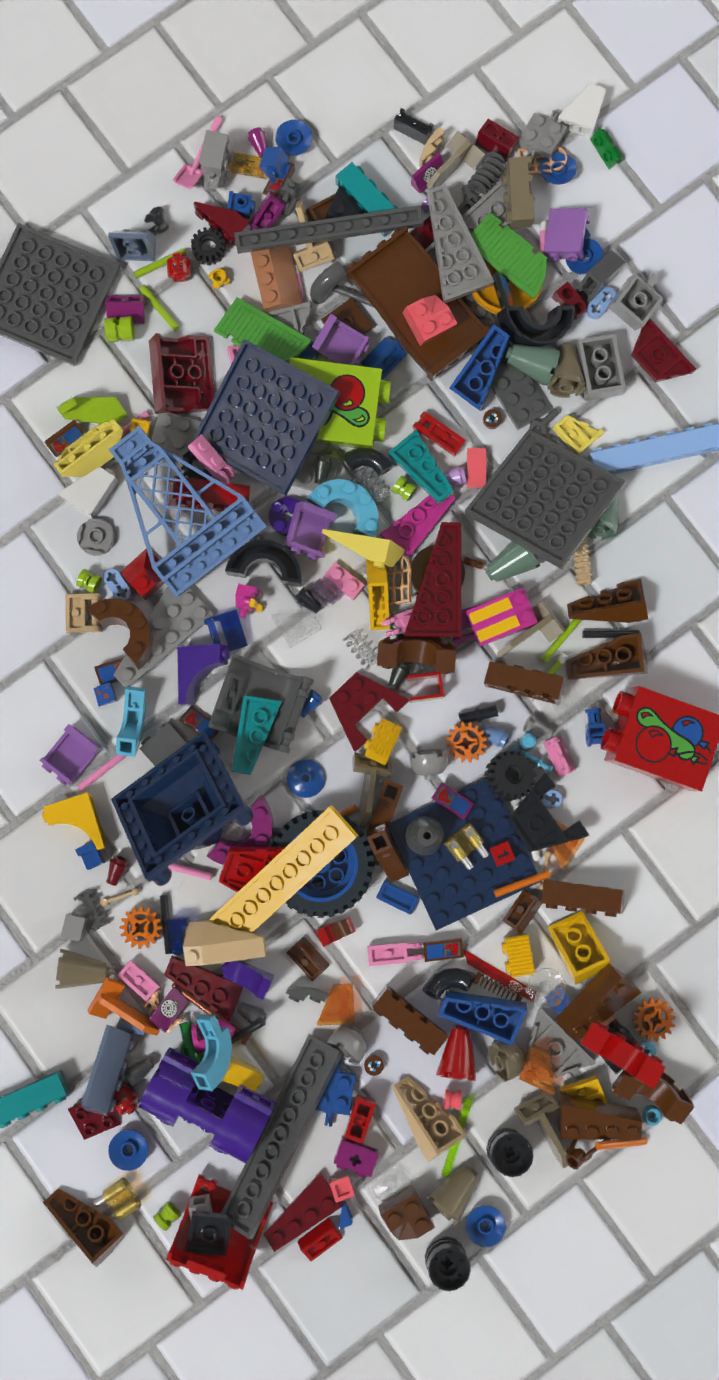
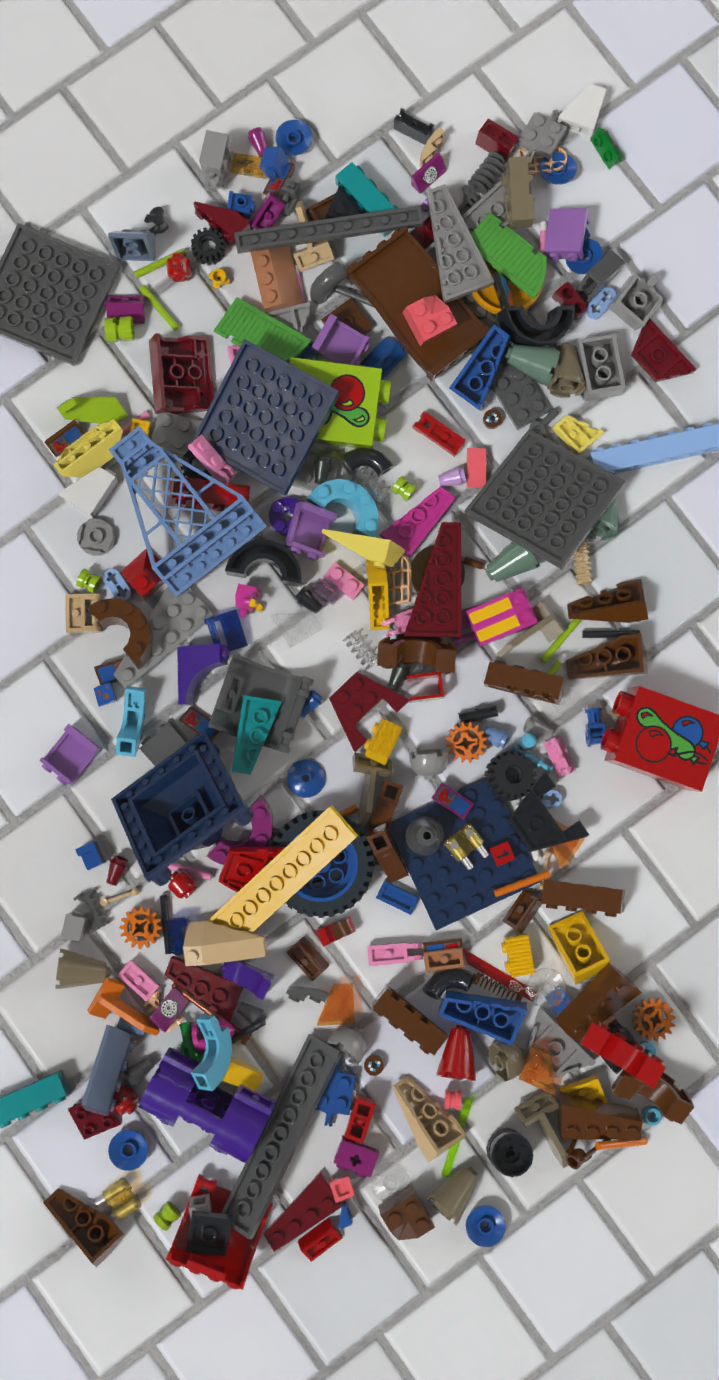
yellow arch [42,792,108,850] -> none
bright pink bar [77,755,127,791] -> none
bright pink piece [173,116,222,190] -> none
teal wing [388,430,453,505] -> none
black wheel [425,1236,471,1291] -> none
dark tan piece [426,131,487,189] -> none
none -> red head [168,870,197,899]
none -> nougat slope [423,947,465,972]

